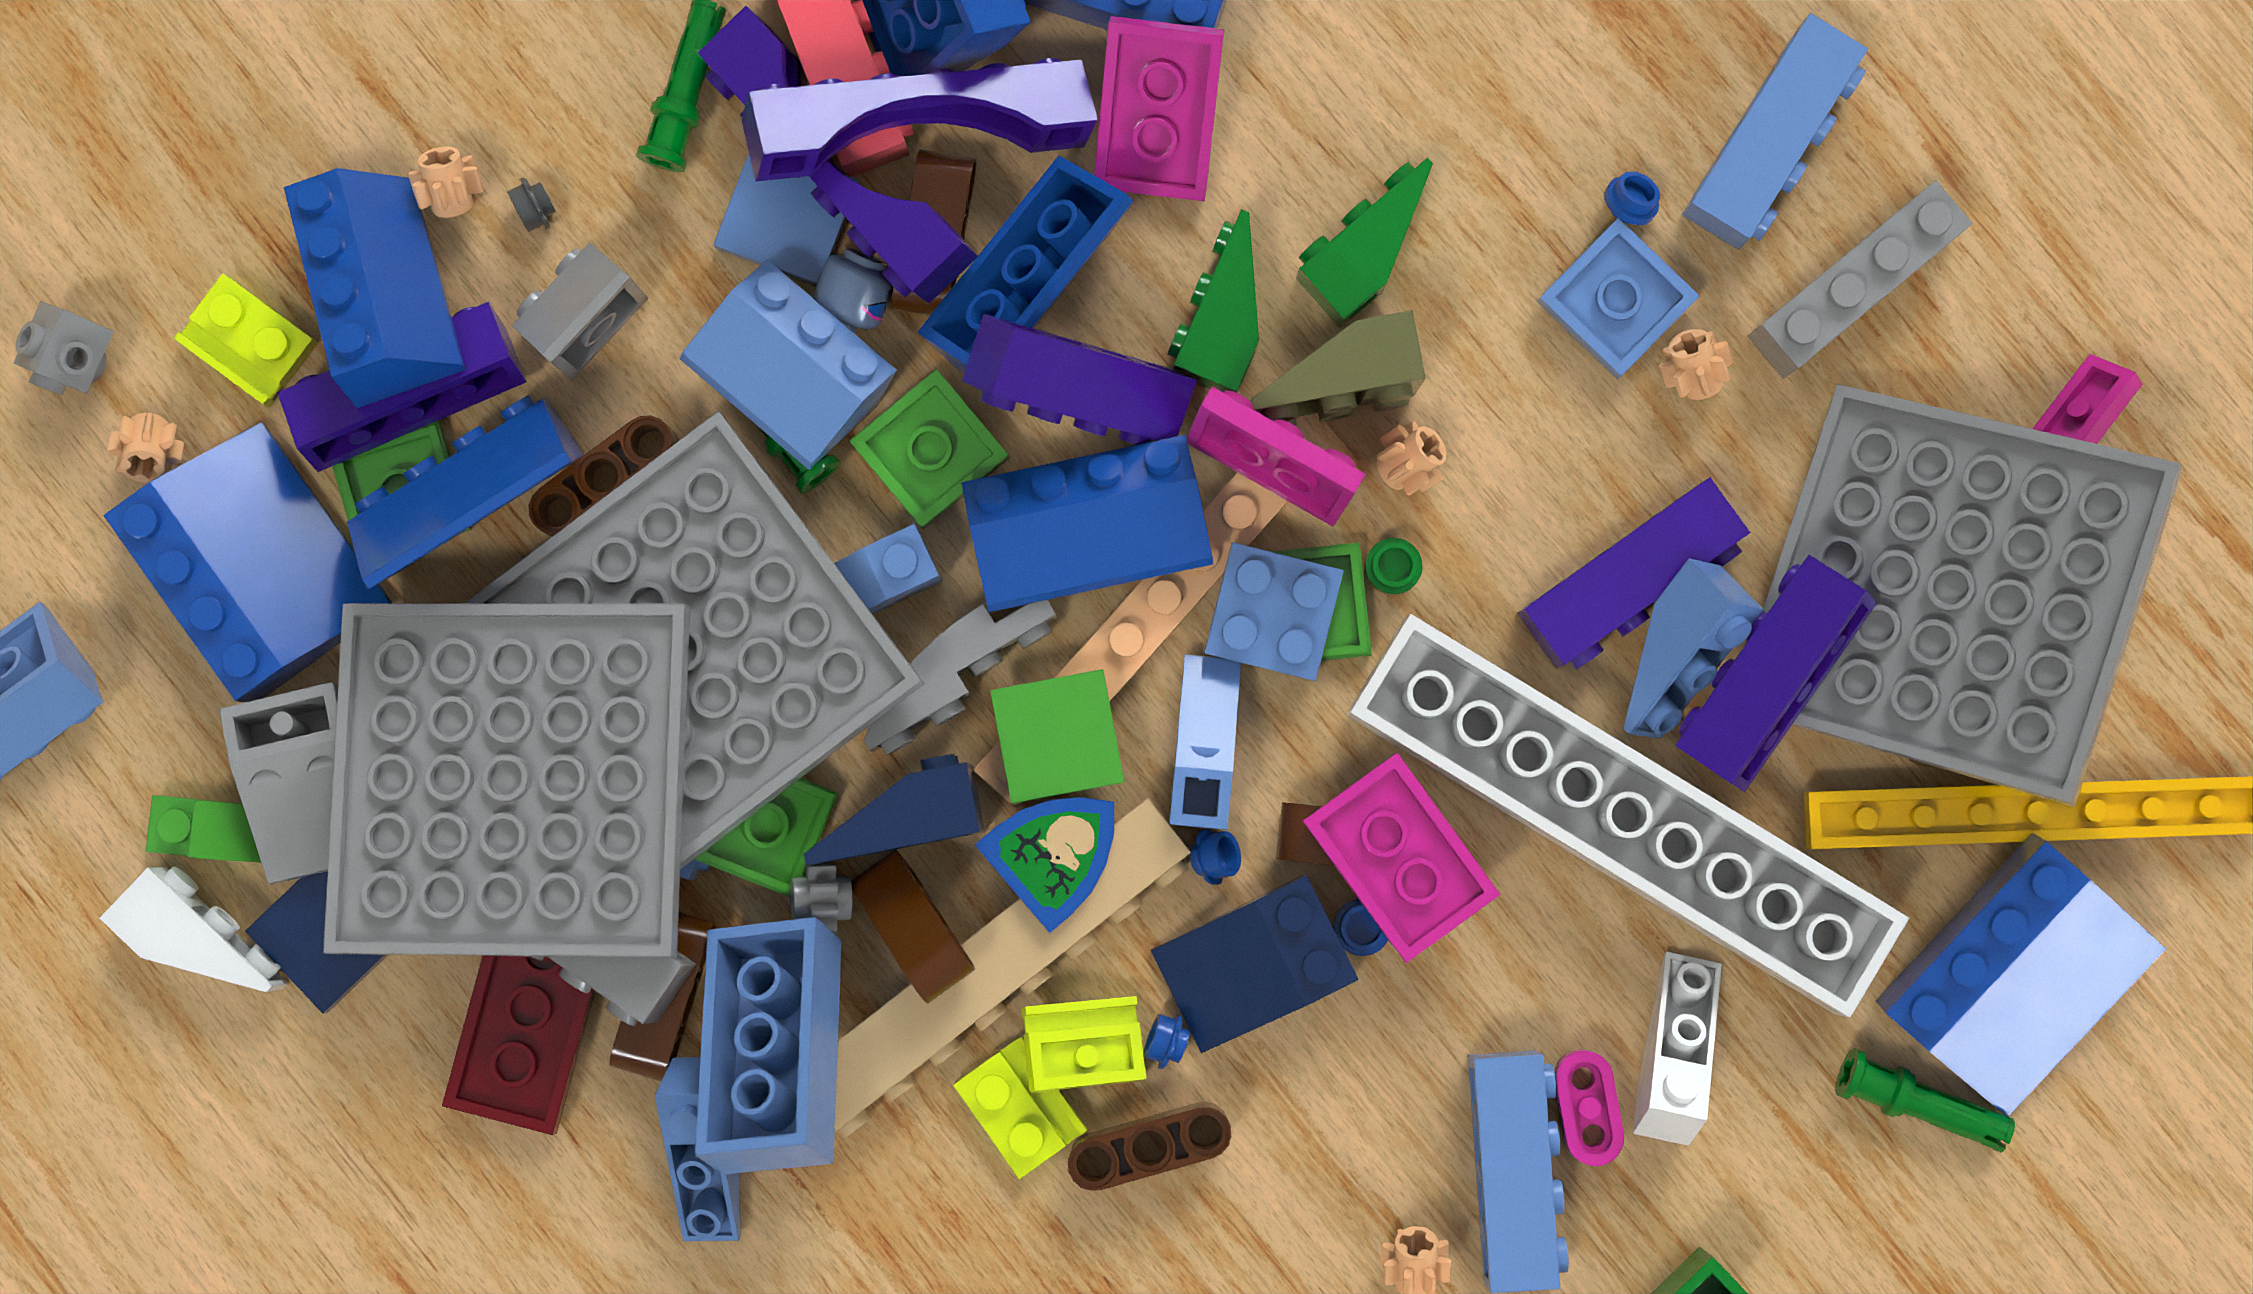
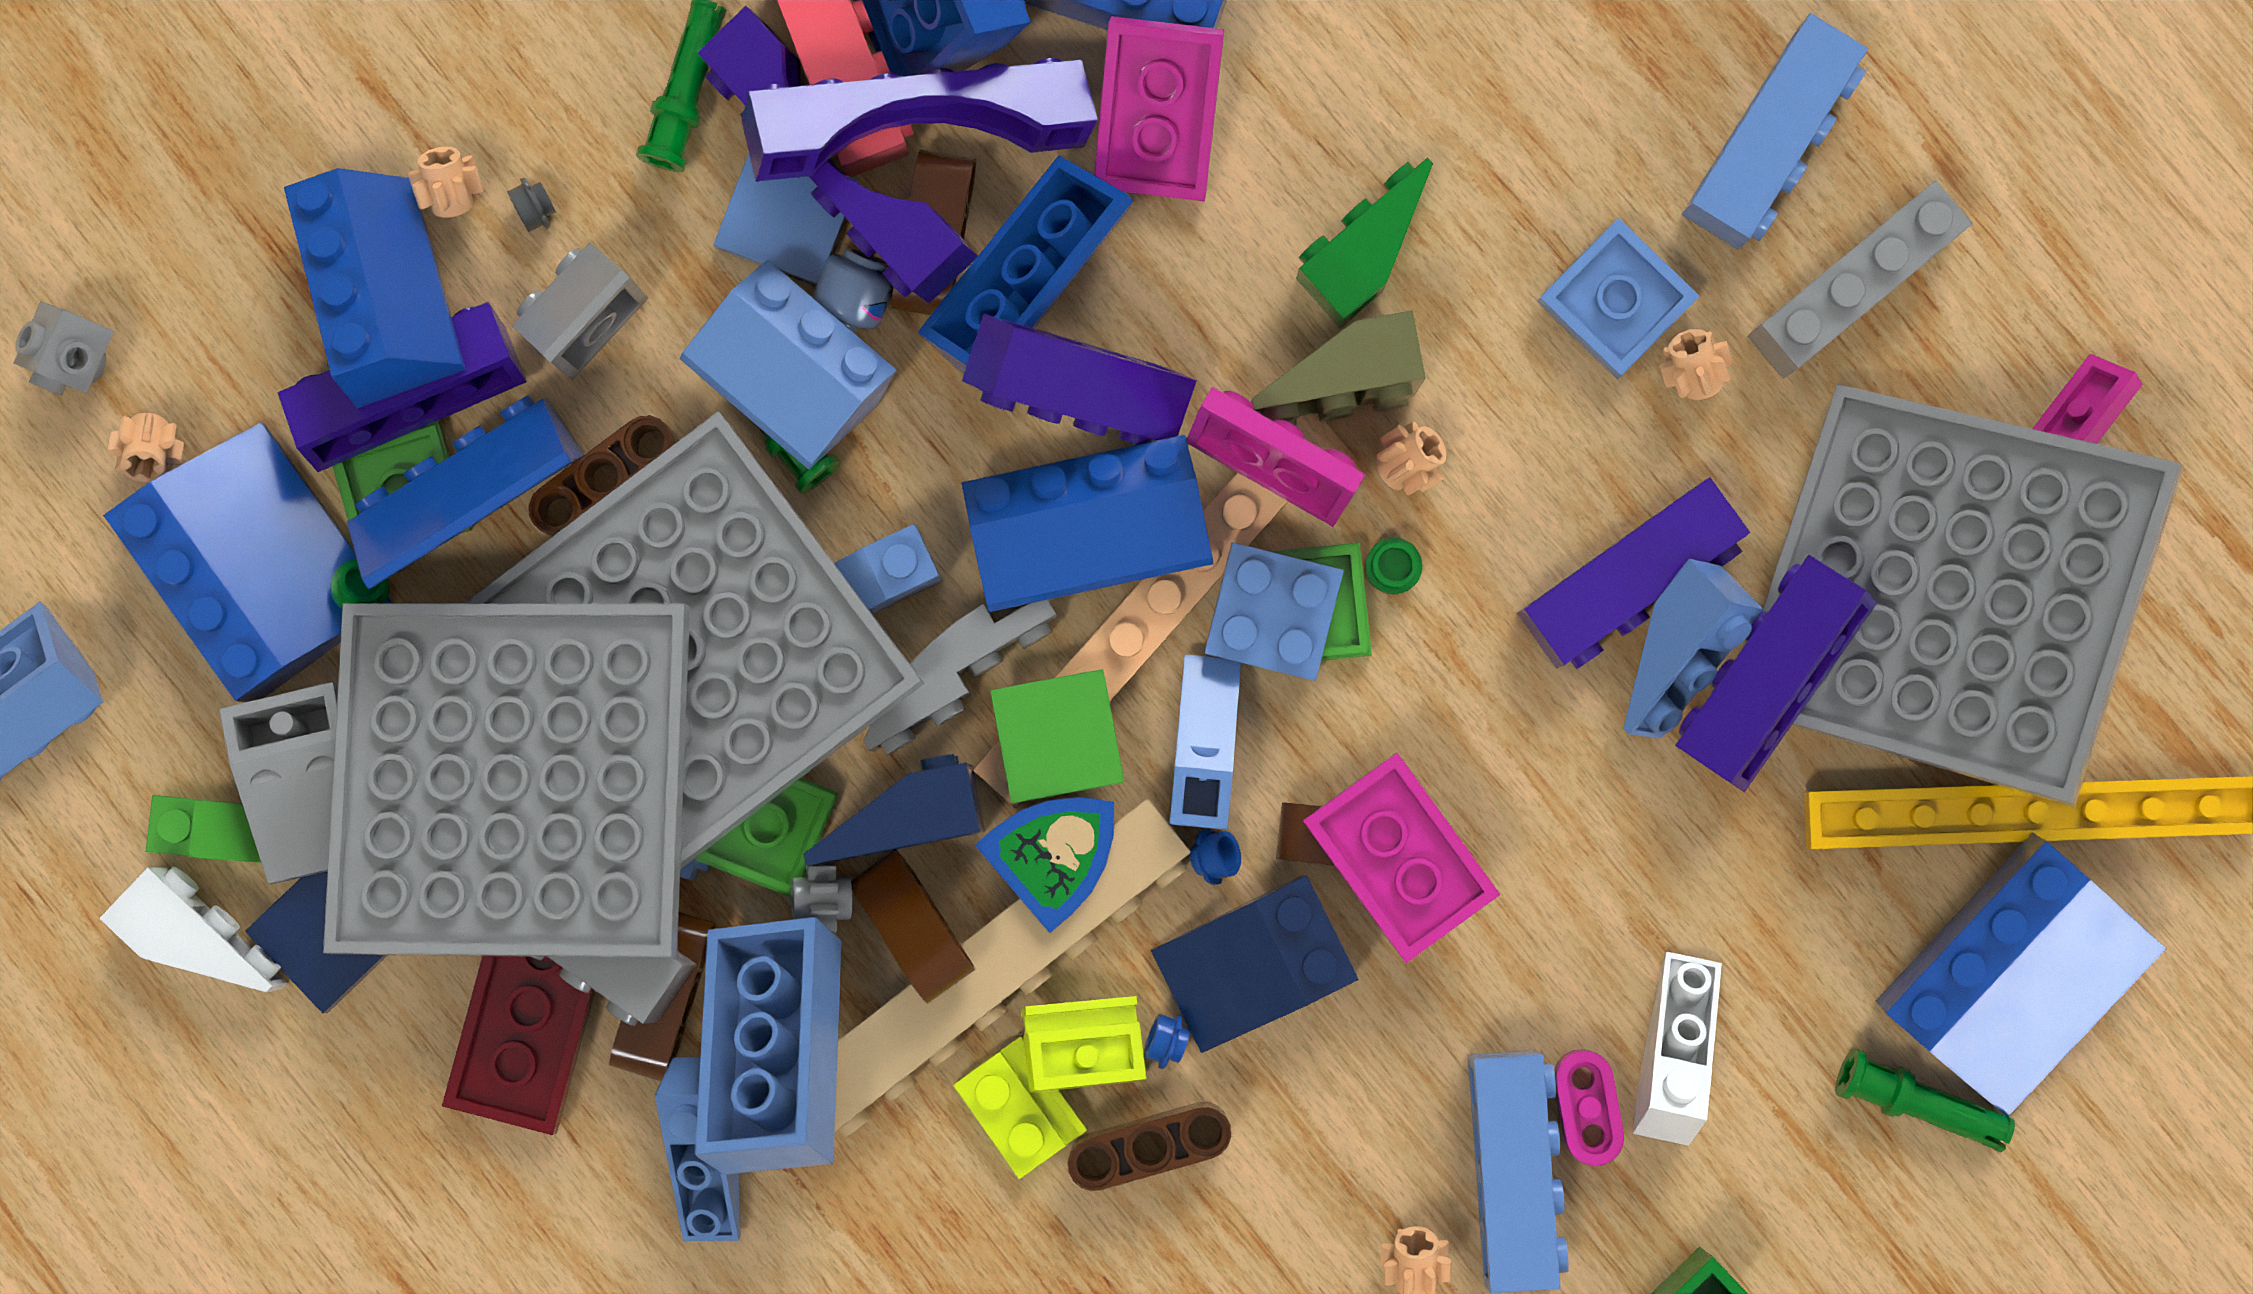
neon yellow plate [173,273,319,408] -> none
bright green plate [849,369,1010,530] -> none
green slope [1167,209,1259,393] -> none
blue plate [1333,899,1388,956] -> none
white brick [1346,614,1909,1018] -> none
blue plate [1604,171,1660,225] -> none
none -> green plate [330,559,390,610]

